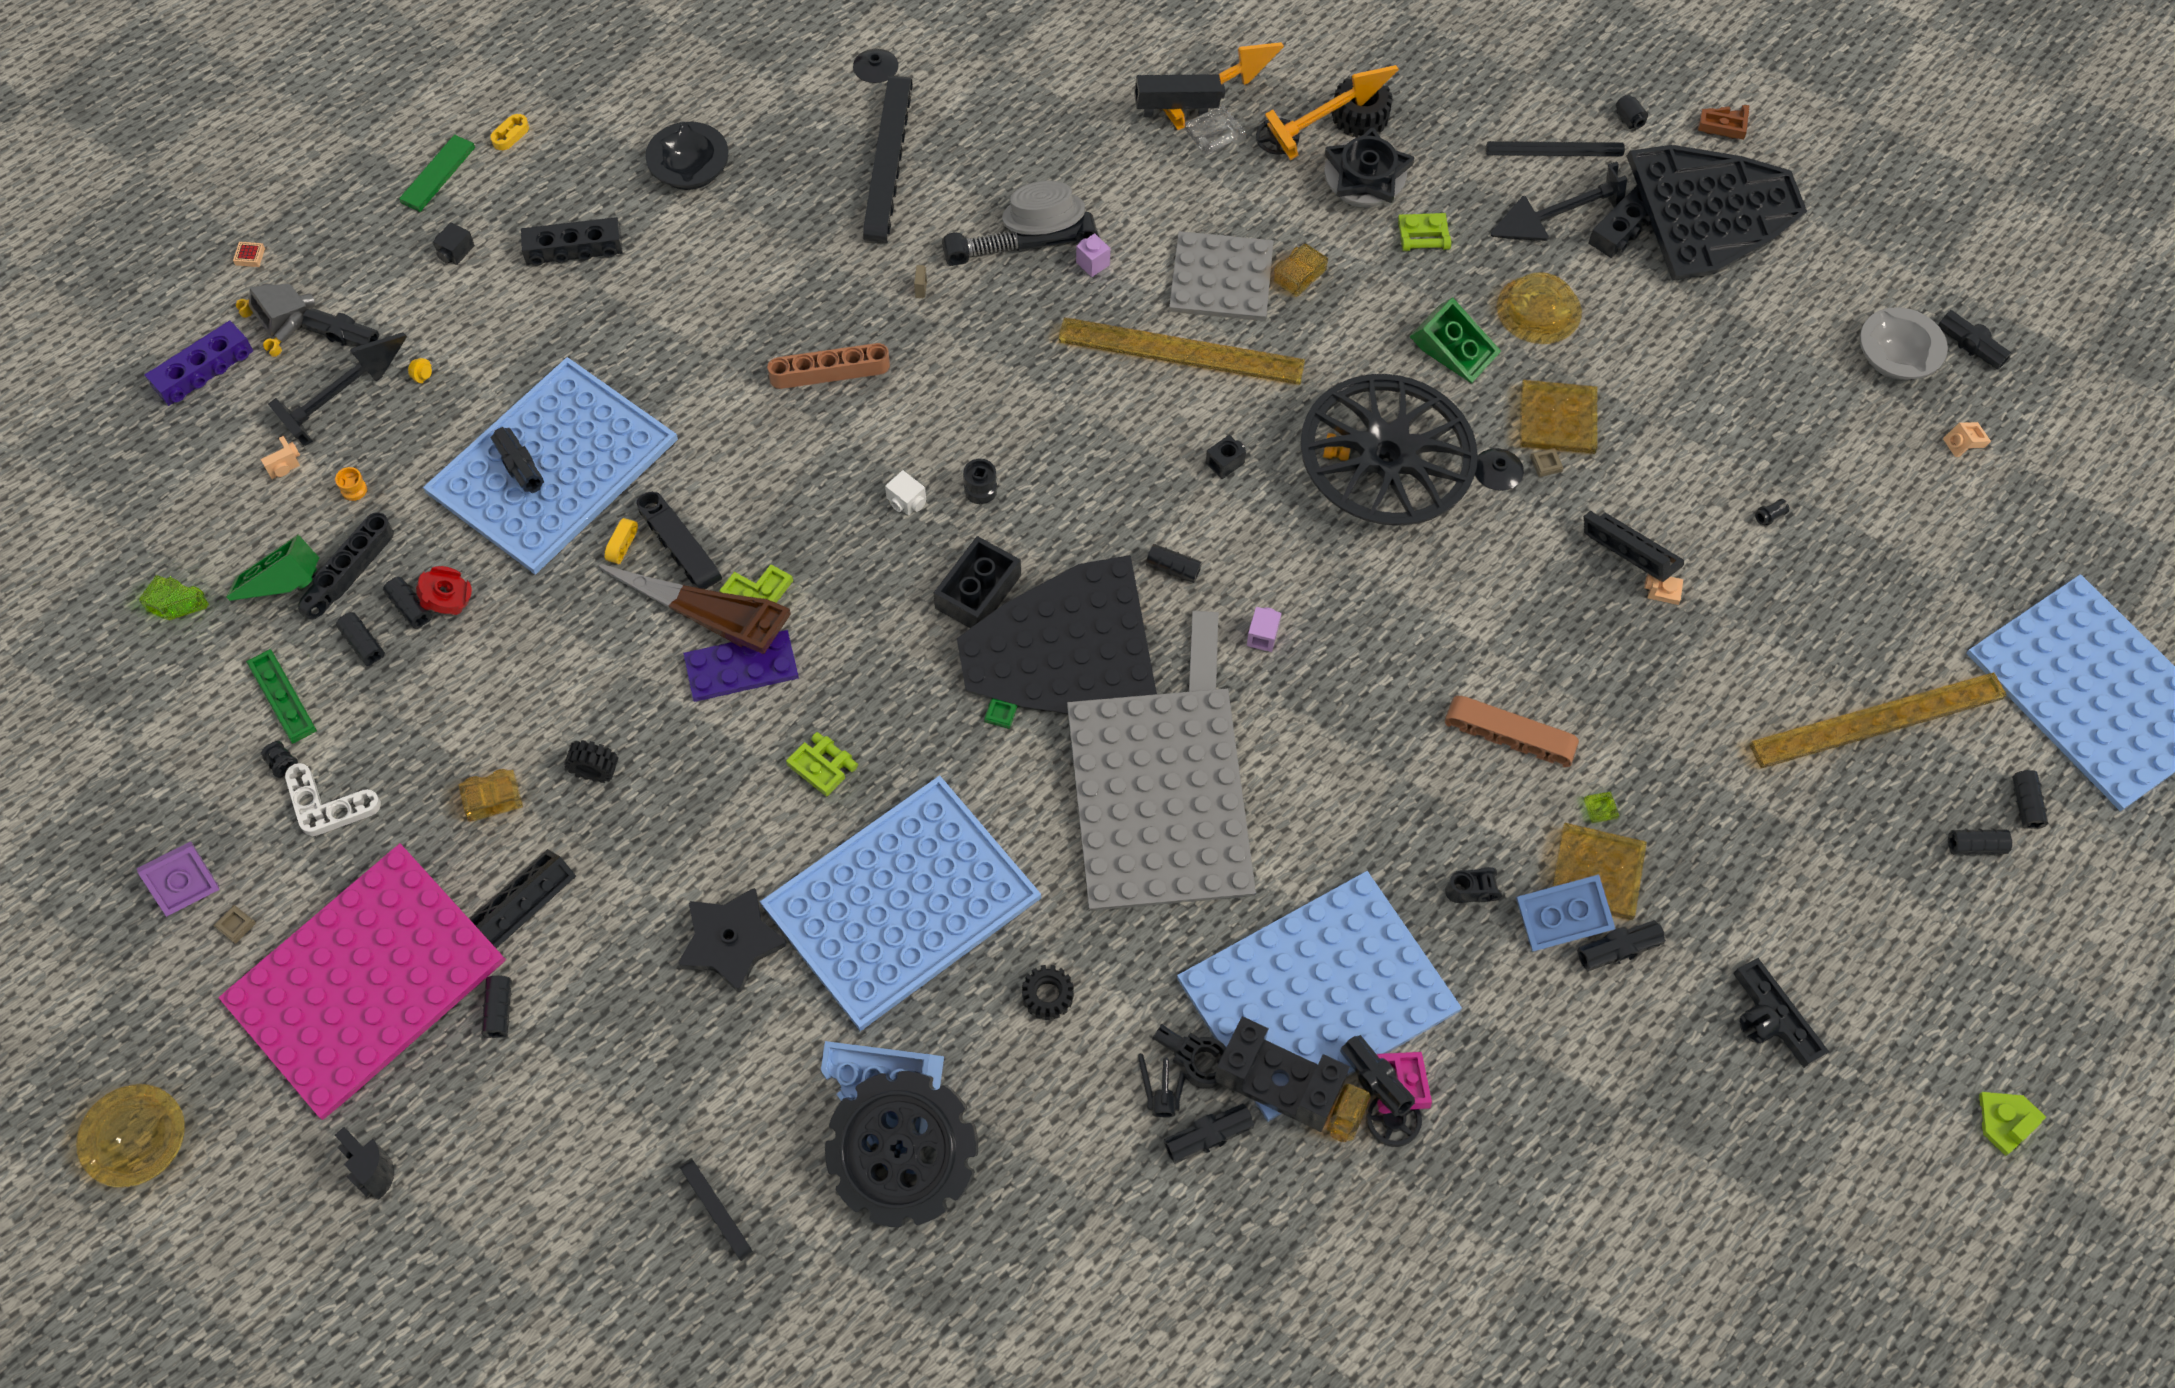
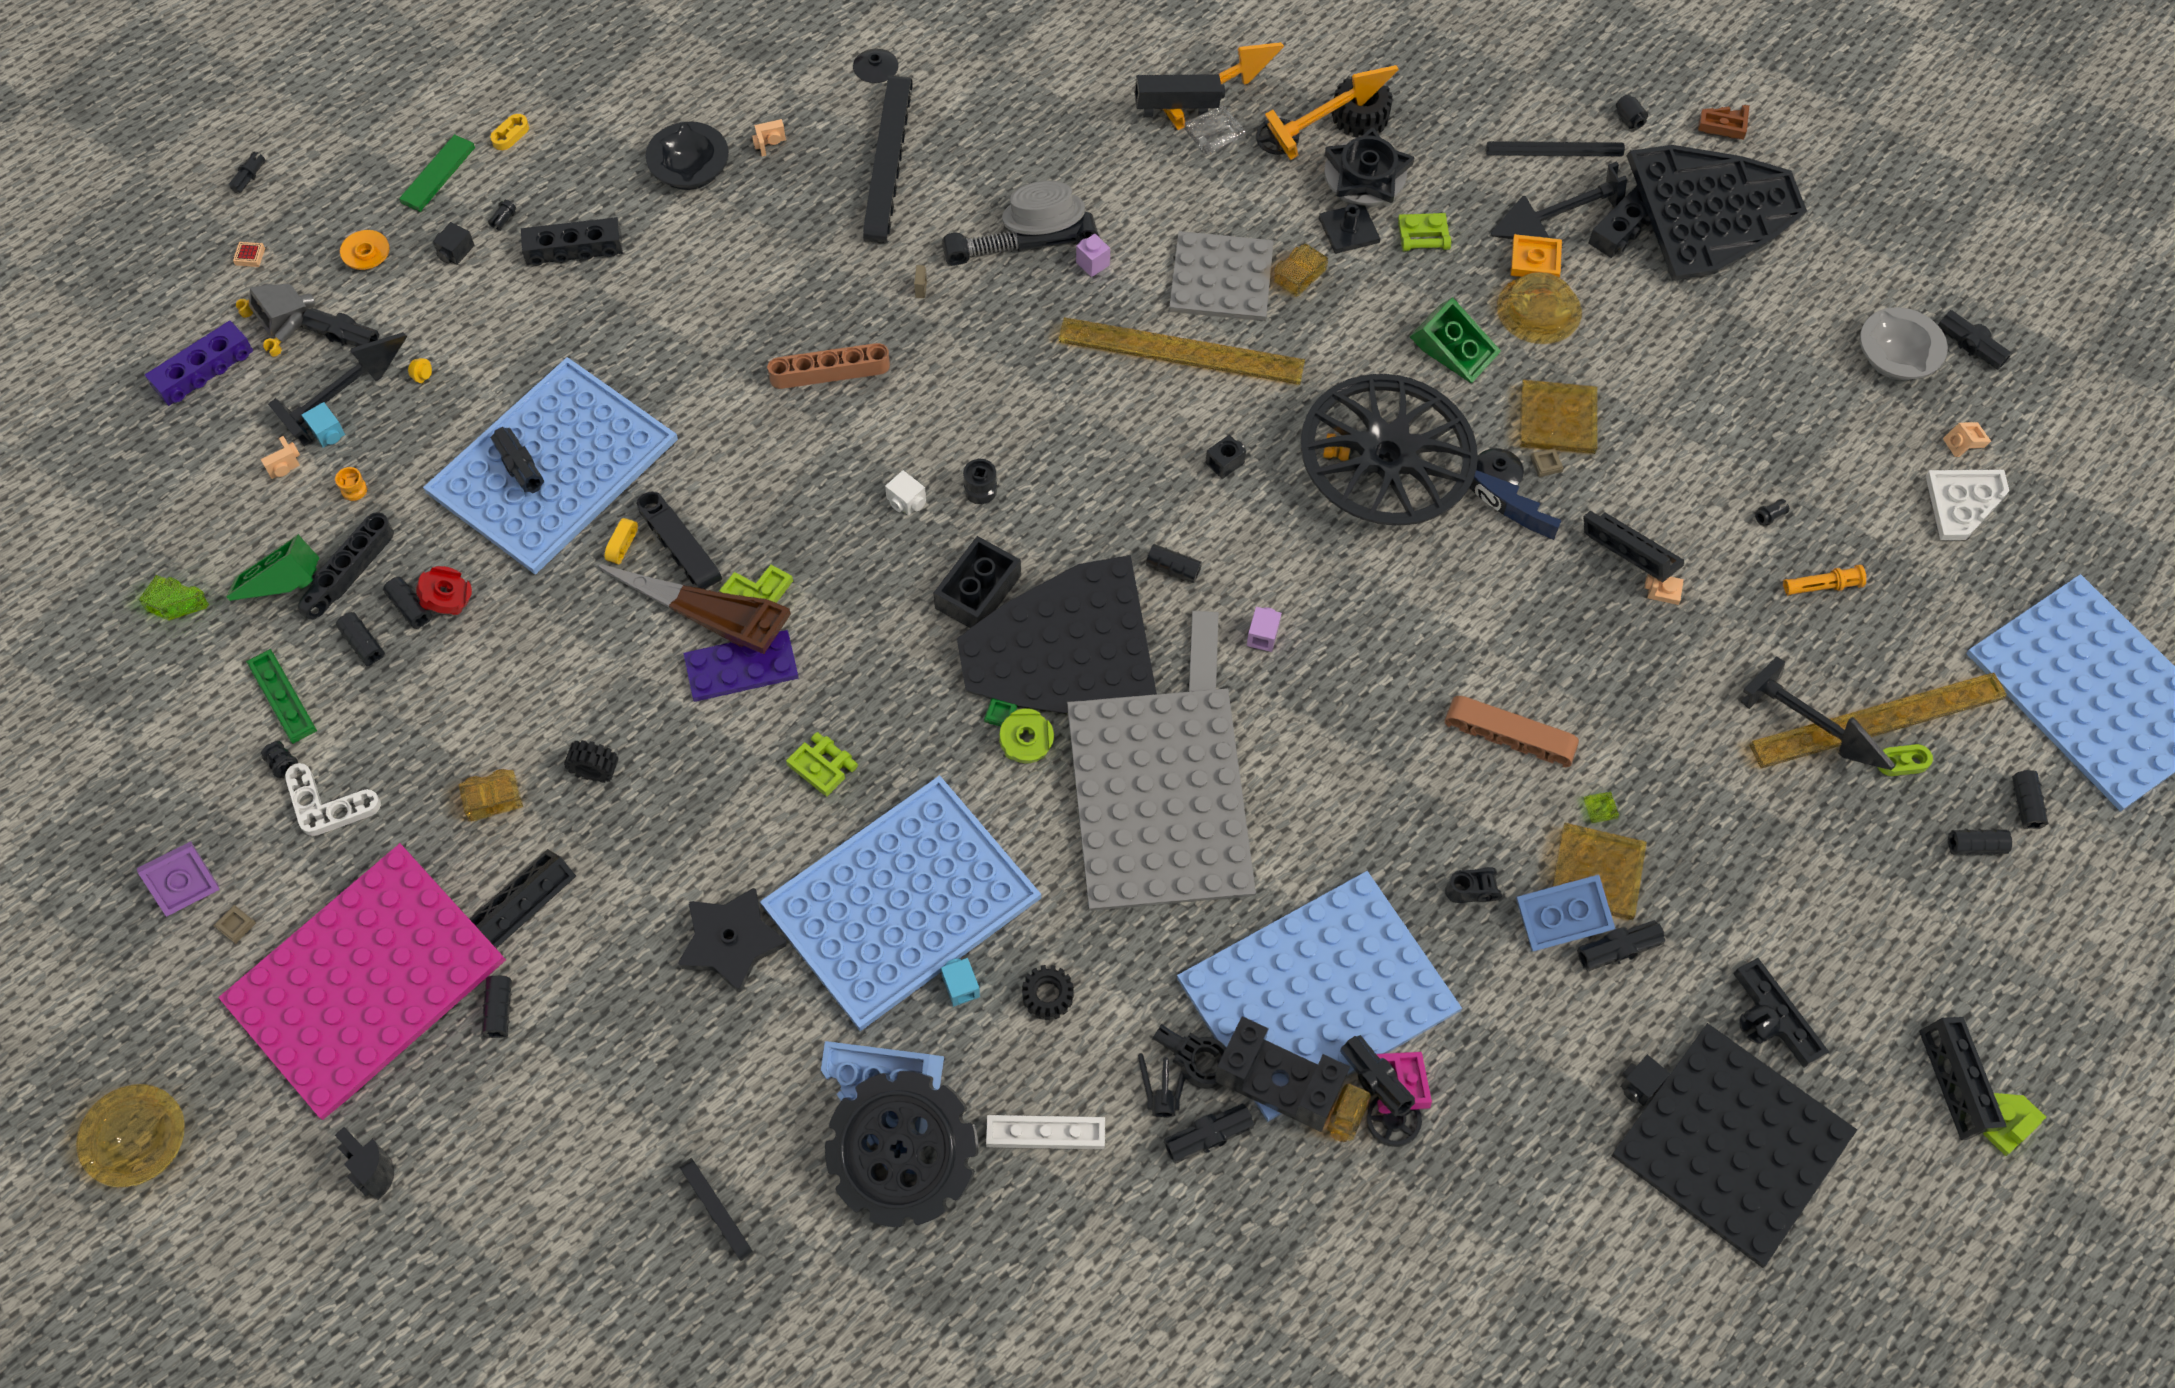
none -> black axle [229,152,266,193]
none -> medium azure brick [302,402,345,447]
none -> light orange dish [340,230,389,270]
none -> black pin [488,199,516,231]
none -> light nougat bracket [752,119,786,156]
none -> medium azure brick [941,958,980,1007]
none -> white plate [986,1115,1105,1149]
none -> lime plate [999,709,1054,764]
none -> black tile [1319,204,1380,254]
none -> dark blue slope [1469,470,1562,540]
none -> light orange plate [1510,234,1562,281]
none -> black plate [1611,1023,1857,1268]
none -> black brick [1620,1054,1671,1106]
none -> black piece [1741,656,1895,770]
none -> light orange pin [1783,564,1867,596]
none -> lime plate [1877,744,1933,776]
none -> black fence [1919,1017,2007,1141]
none -> white plate [1926,470,2009,540]

